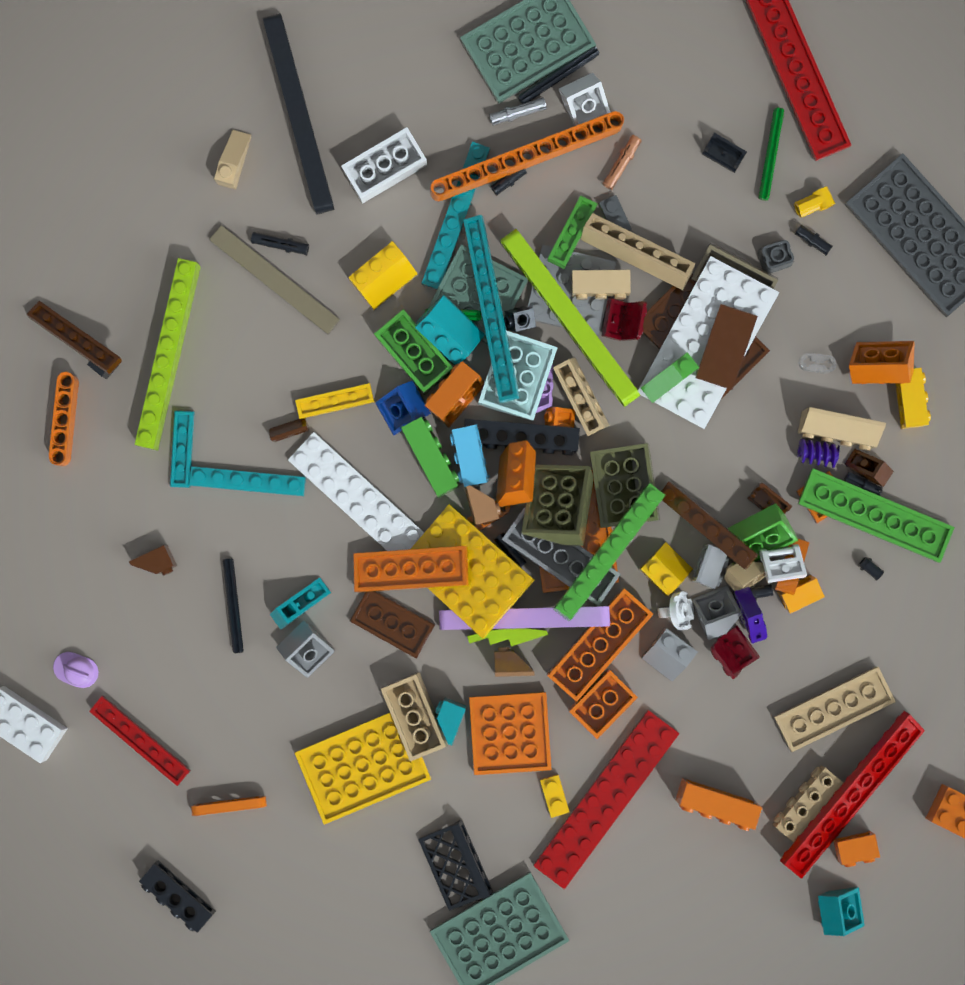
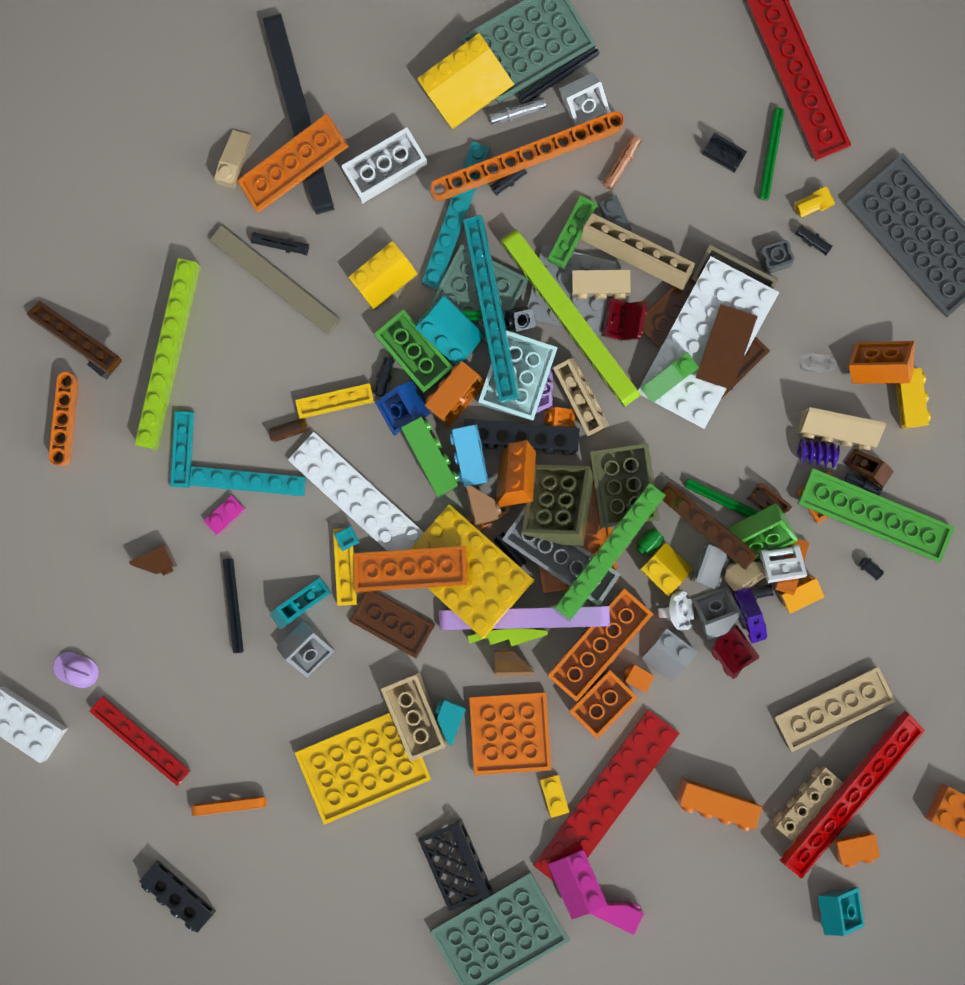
none -> dark pink plate [204,495,245,535]
none -> orange plate [237,113,349,213]
none -> yellow plate [333,528,357,606]
none -> teal tile [334,525,360,551]
none -> black pin [373,357,395,397]
none -> yellow slope [417,33,515,129]
none -> dark pink slope [548,849,608,920]
none -> dark pink slope [590,901,644,935]
none -> orange brick [623,664,655,693]
none -> green brick [635,528,664,556]
none -> green axle [684,478,759,518]

